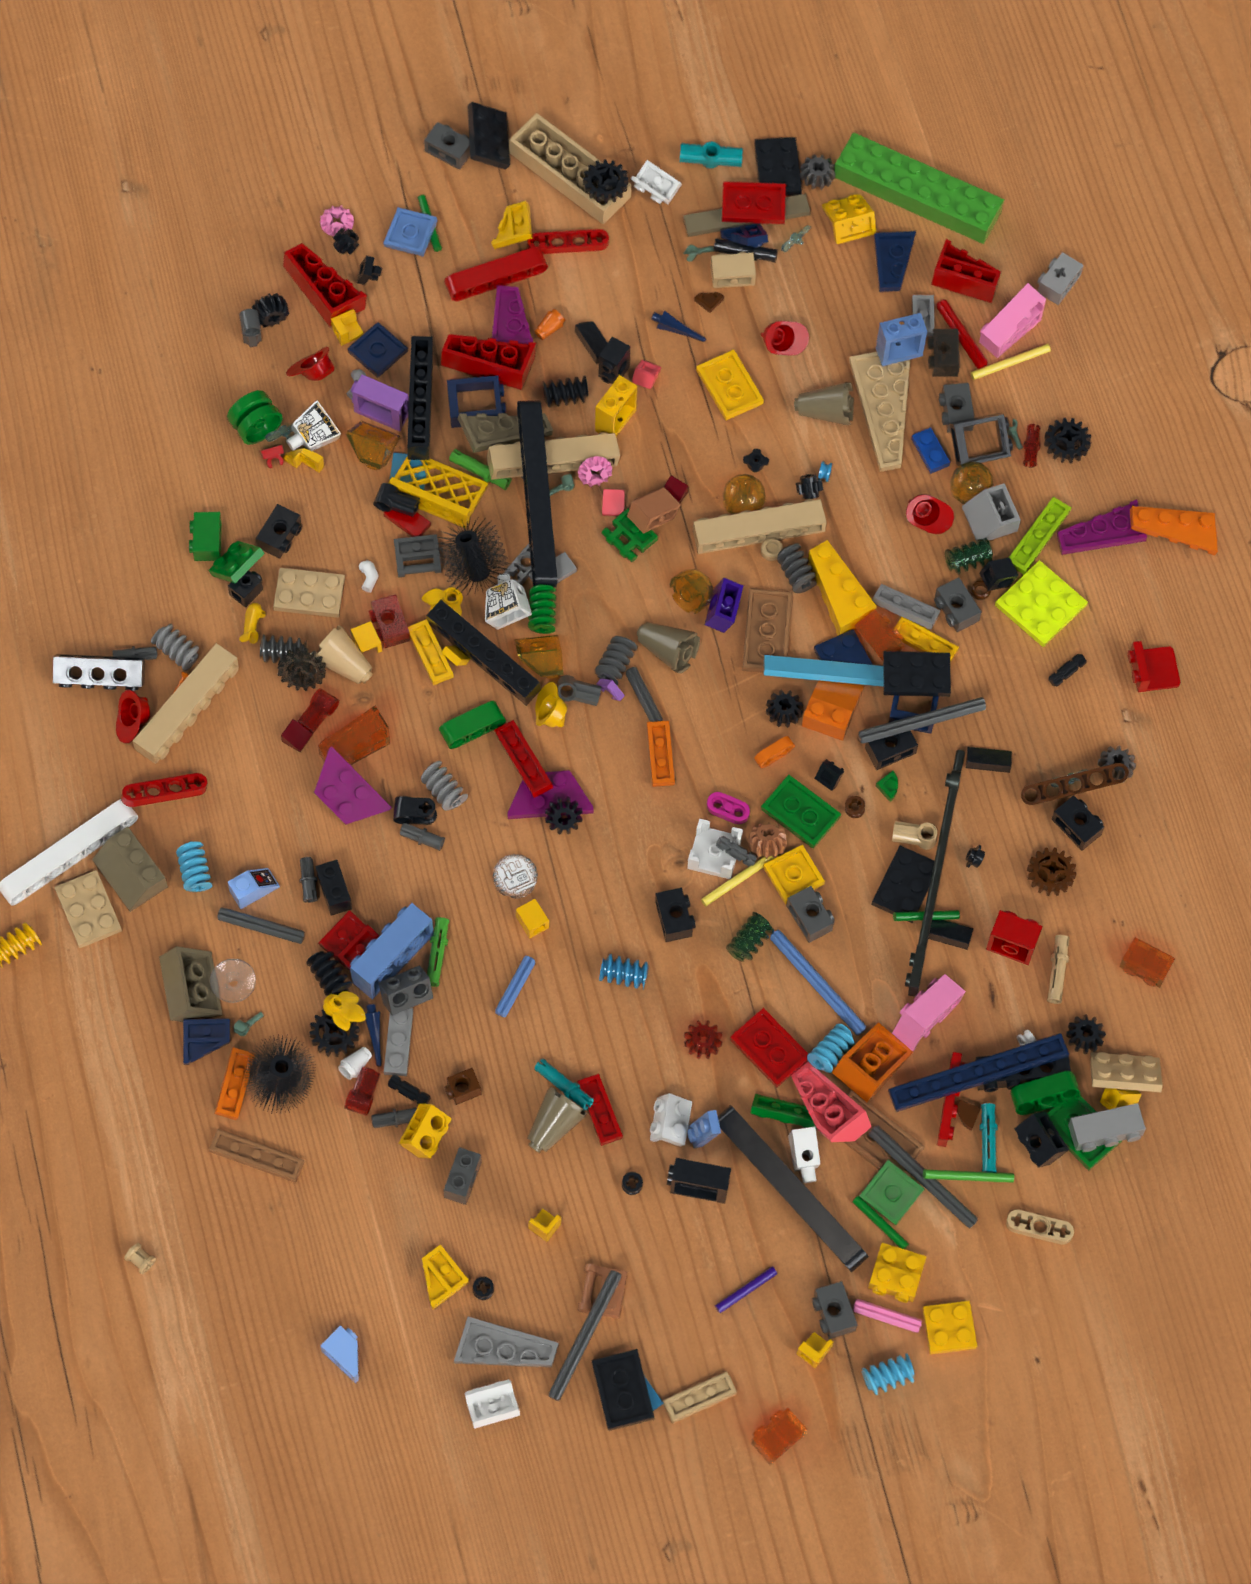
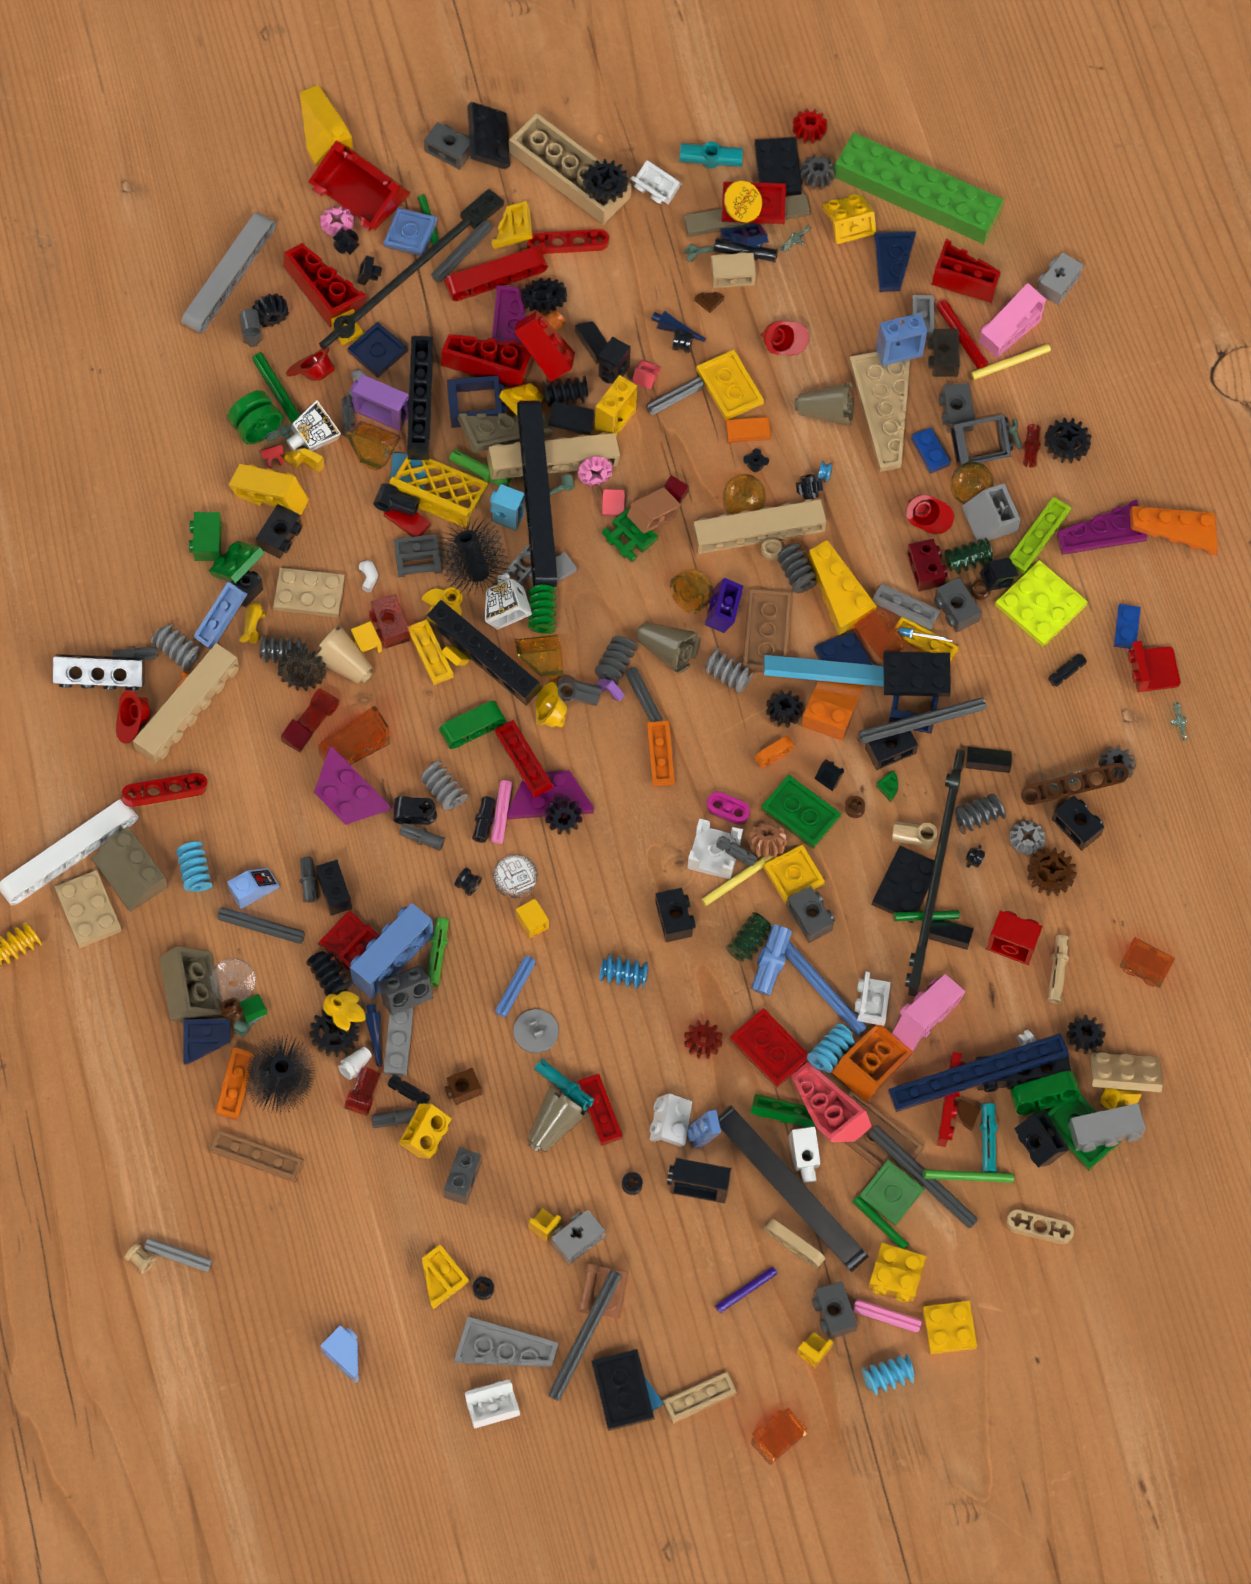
none -> light grey axle [144,1238,212,1272]
none -> light grey beam [181,212,276,334]
none -> medium blue plate [193,581,247,649]
none -> reddish brown bush [220,998,243,1019]
none -> yellow wedge [229,464,309,517]
none -> green tile [239,994,268,1022]
none -> green axle [252,352,301,423]
none -> yellow wedge [300,85,353,166]
none -> red windscreen [308,140,411,232]
none -> pearl dark grey bar [319,189,504,350]
none -> dark grey axle [341,397,355,437]
none -> dark grey axle [431,220,493,283]
none -> black wheel [454,867,482,896]
none -> black pin [472,796,496,843]
none -> medium azure brick [490,484,525,530]
none -> bright pink axle [491,780,512,844]
none -> yellow wing [499,383,544,415]
none -> light grey piece [513,1009,559,1054]
none -> red wedge [514,311,575,382]
none -> black gear [521,278,567,313]
none -> black slope [548,402,594,434]
none -> light grey brick [551,1210,606,1266]
none -> axle [646,377,704,415]
none -> black wheel [672,329,694,353]
none -> light grey piece [705,648,754,693]
none -> yellow piece [724,181,762,223]
none -> orange tile [726,417,771,443]
none -> medium blue piece [751,924,792,995]
none -> tan beam [763,1219,825,1269]
none -> red gear [792,108,827,144]
none -> white bracket [854,972,891,1026]
none -> piece [898,627,952,642]
none -> dark red brick [907,538,948,591]
none -> dark grey piece [955,793,1006,834]
none -> light grey gear [1009,820,1045,855]
none -> blue plate [1113,604,1141,649]
none -> clear light blue piece [1171,702,1187,741]

